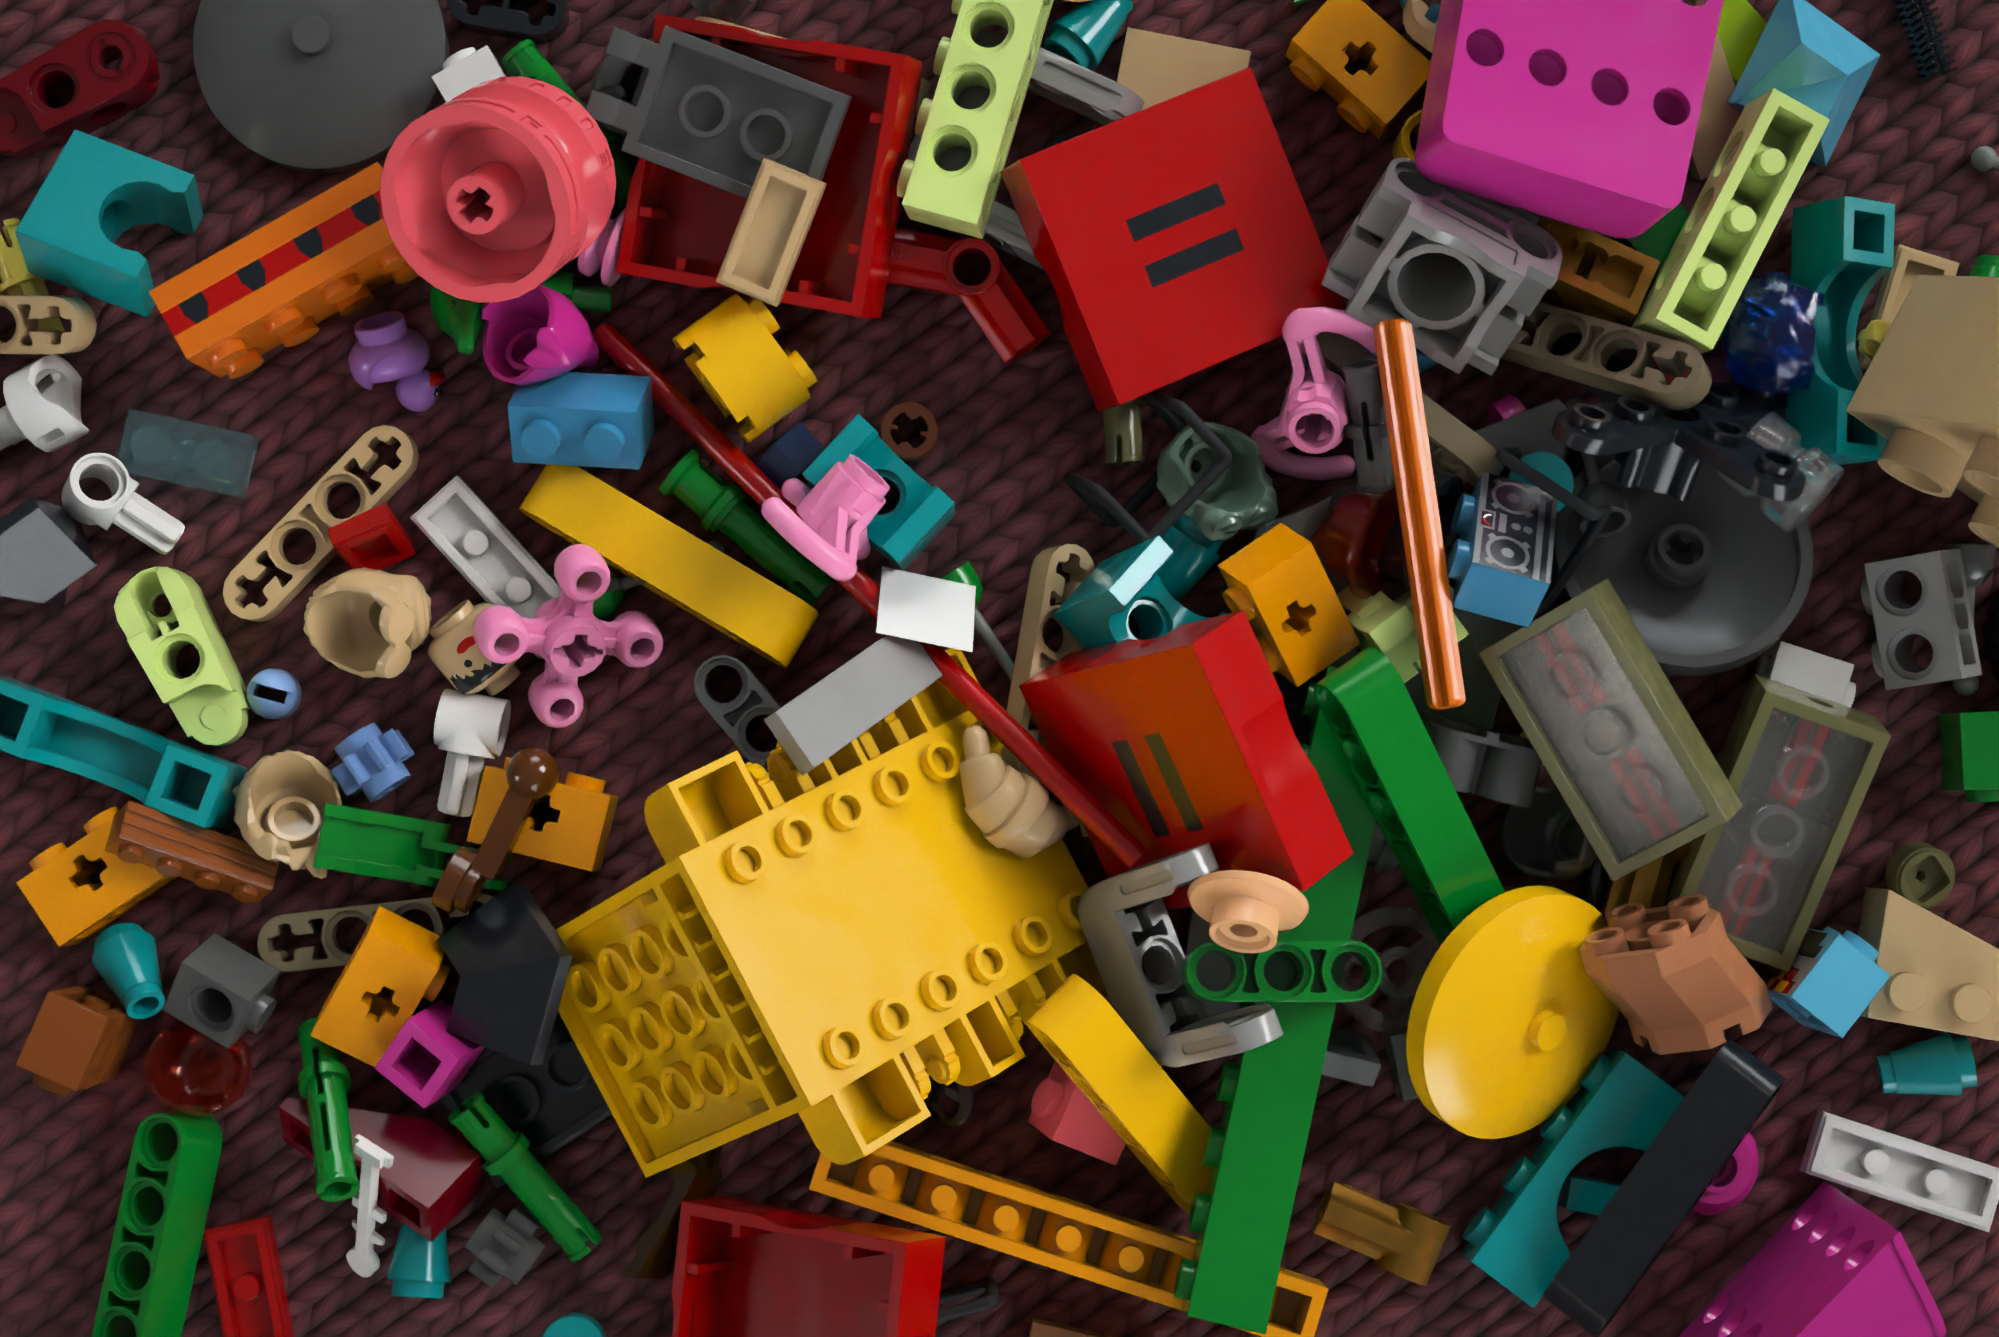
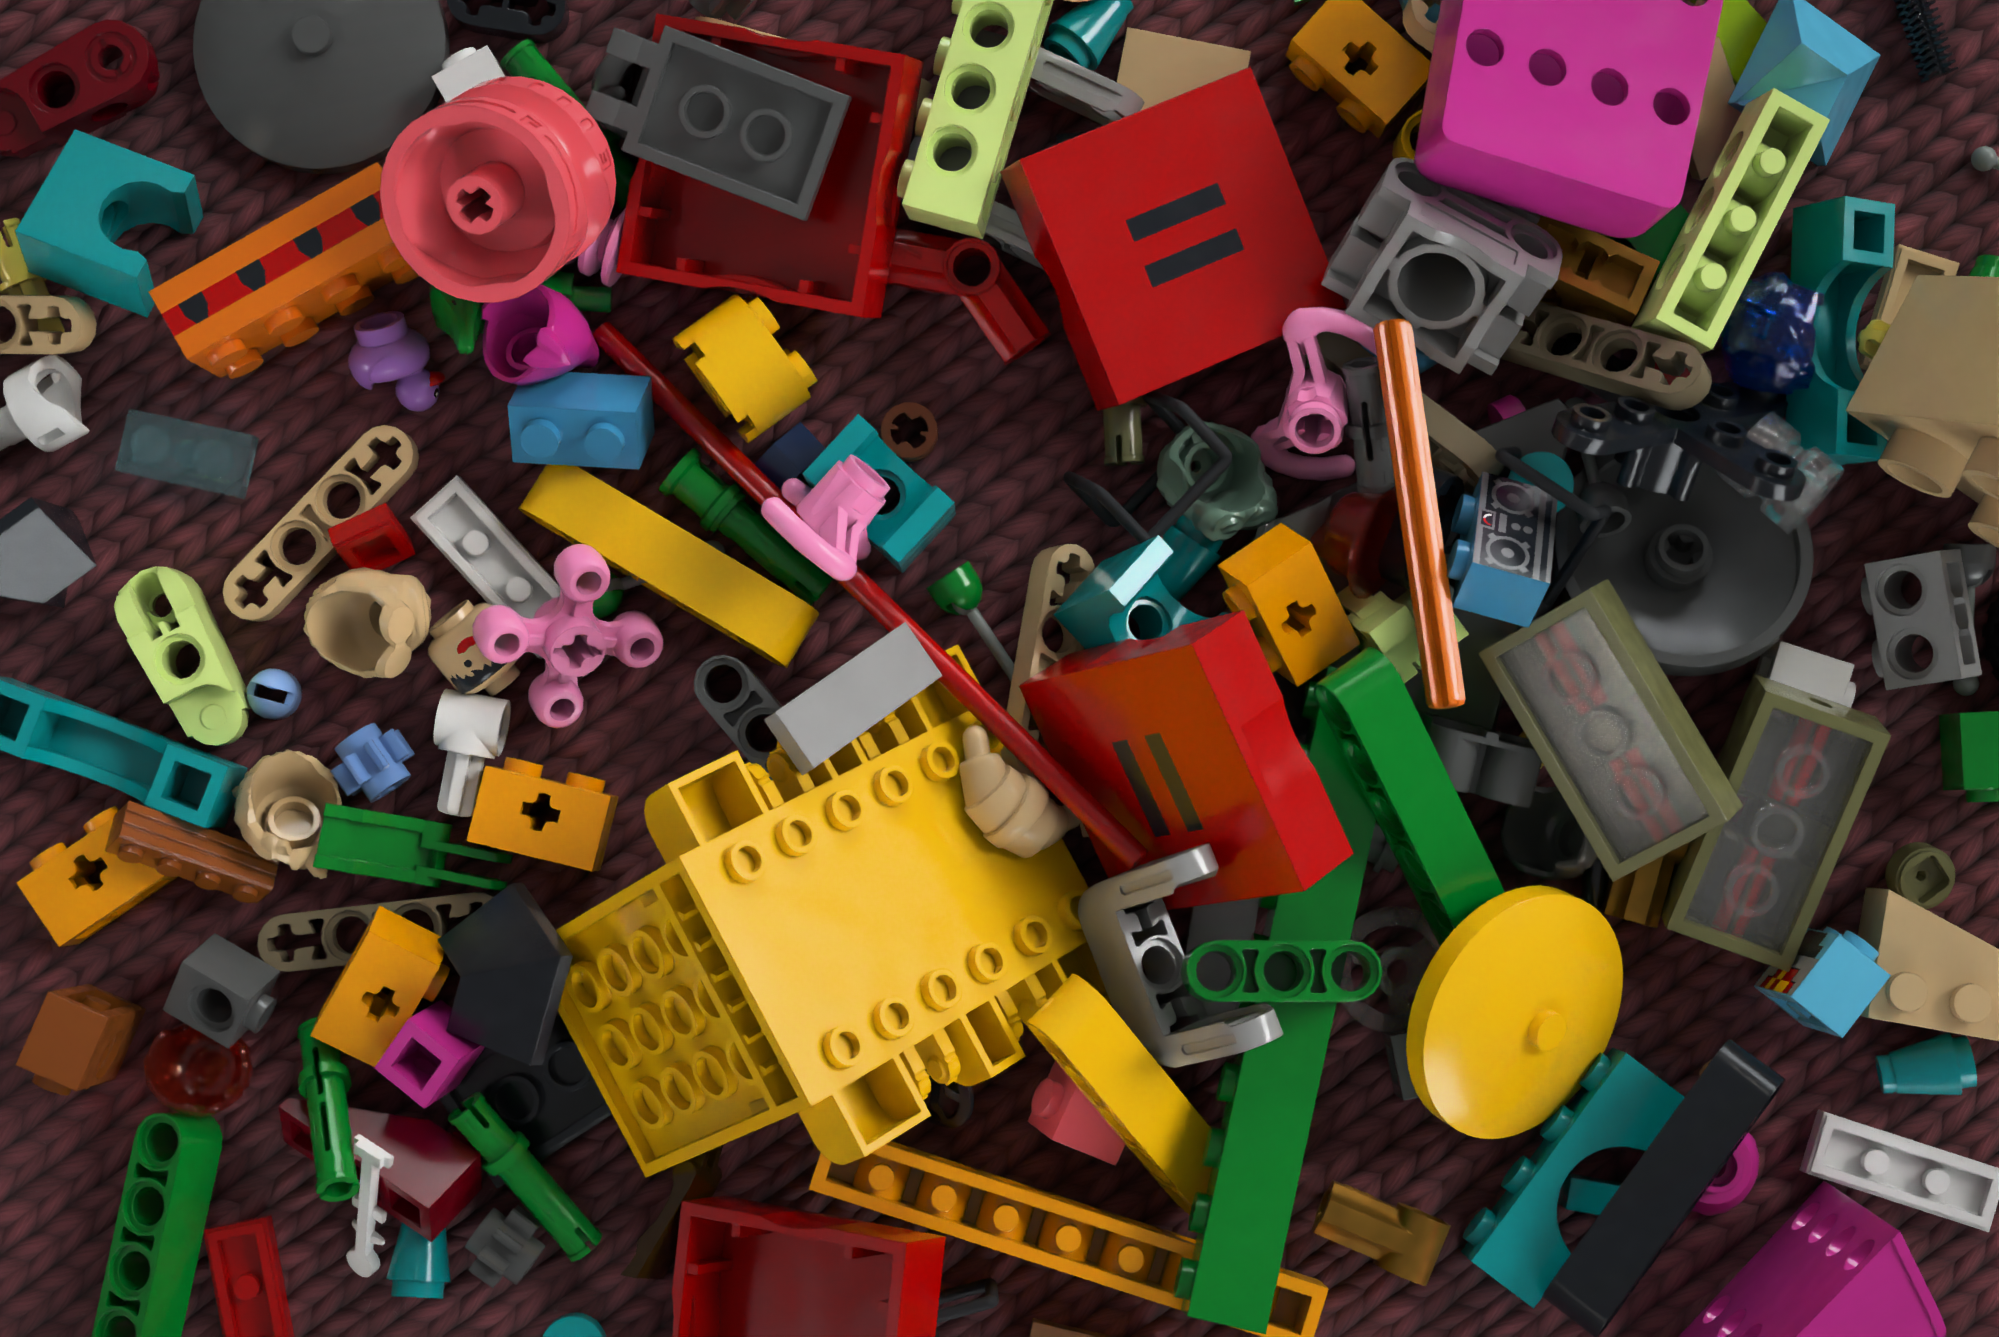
white axle [62,453,185,555] -> none
teal cone [92,923,165,1019] -> none
reddish brown piece [432,748,559,913] -> none
tan tile [716,158,827,307] -> none
white sticker [876,566,976,652] -> none
light nougat piece [1187,870,1309,953] -> none
dark grey tile [1321,1026,1381,1087] -> none
nougat brick [1579,894,1772,1055] -> none

